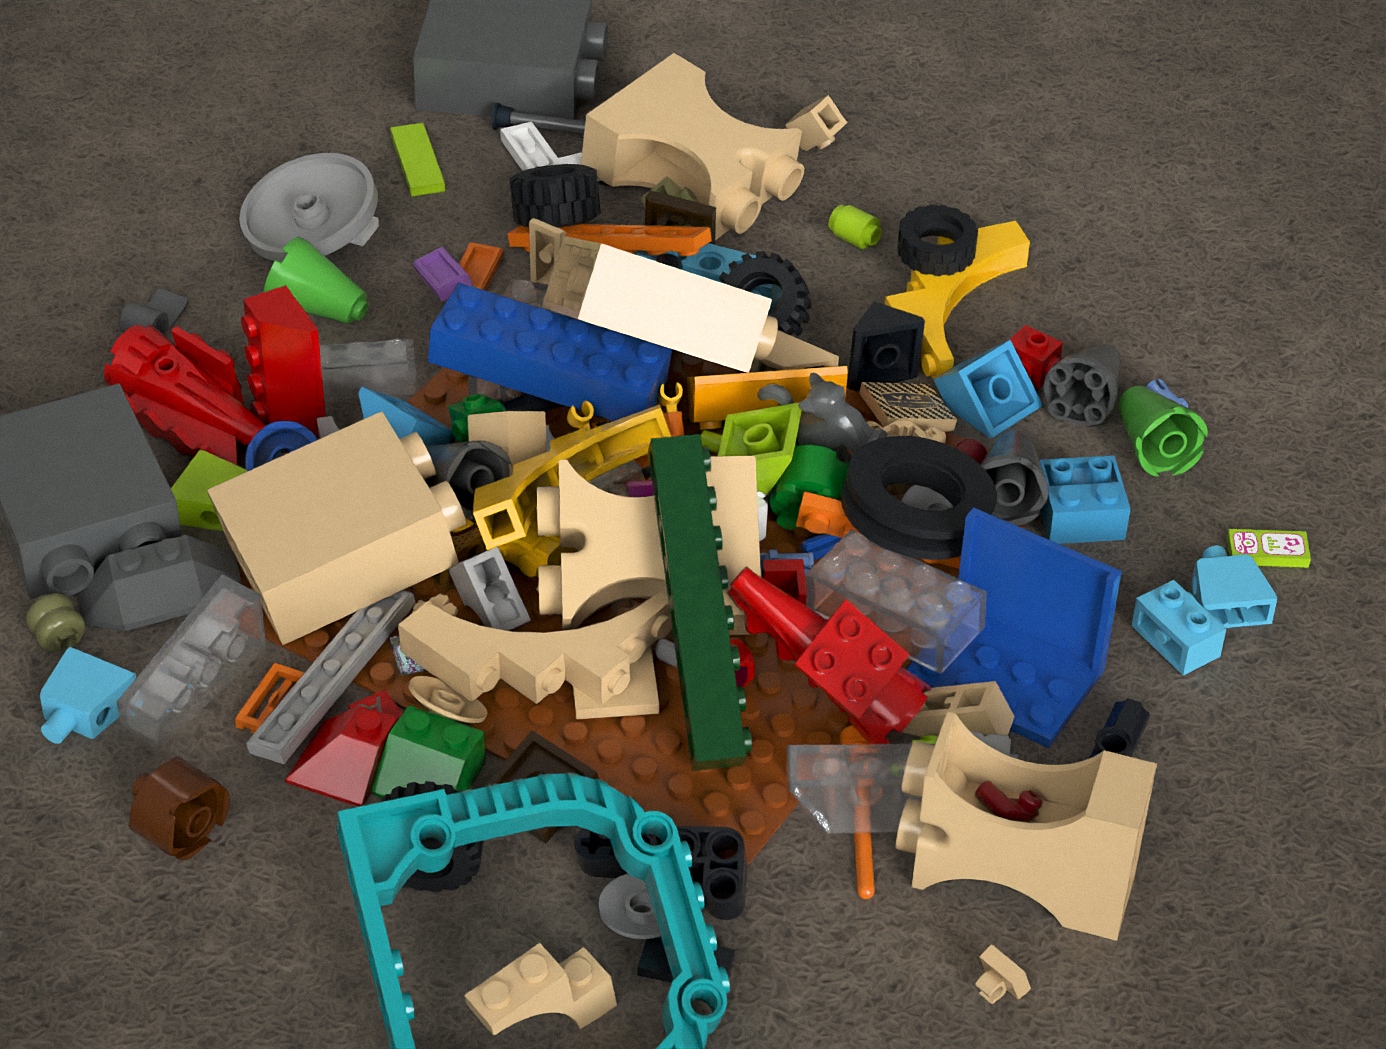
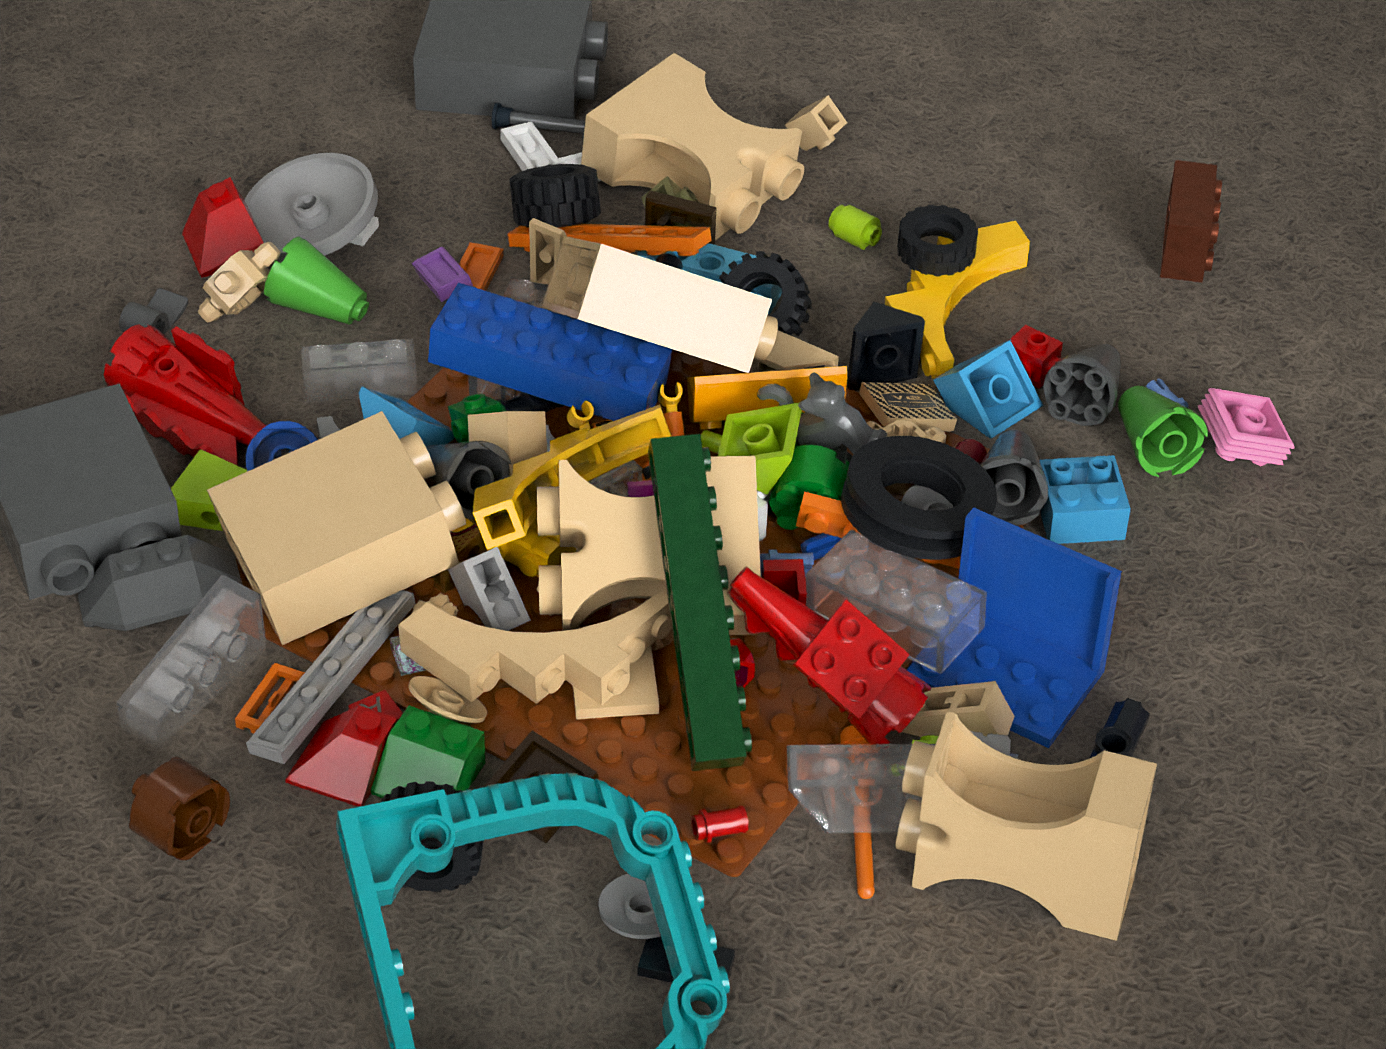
olive piece [26,593,86,652] -> none
medium azure torso [40,647,140,744] -> none
red slope [241,285,326,440] -> none
lime tile [390,123,445,197] -> none
tan arch [464,943,617,1036] -> none
black beam [574,826,747,920] -> none
light grey rock [655,639,677,668] -> none
dark red arm [975,781,1043,822] -> none
tan tile [975,944,1031,1004] -> none
medium azure brick [1131,580,1226,676] -> none
medium azure torso [1191,545,1278,628] -> none
tile [1227,529,1311,568] -> none
none -> red slope [182,177,264,278]
none -> tan piece [198,242,281,323]
none -> red pin [691,805,749,843]
none -> copper brick [1160,160,1222,283]
none -> bright pink brick [1198,388,1295,466]

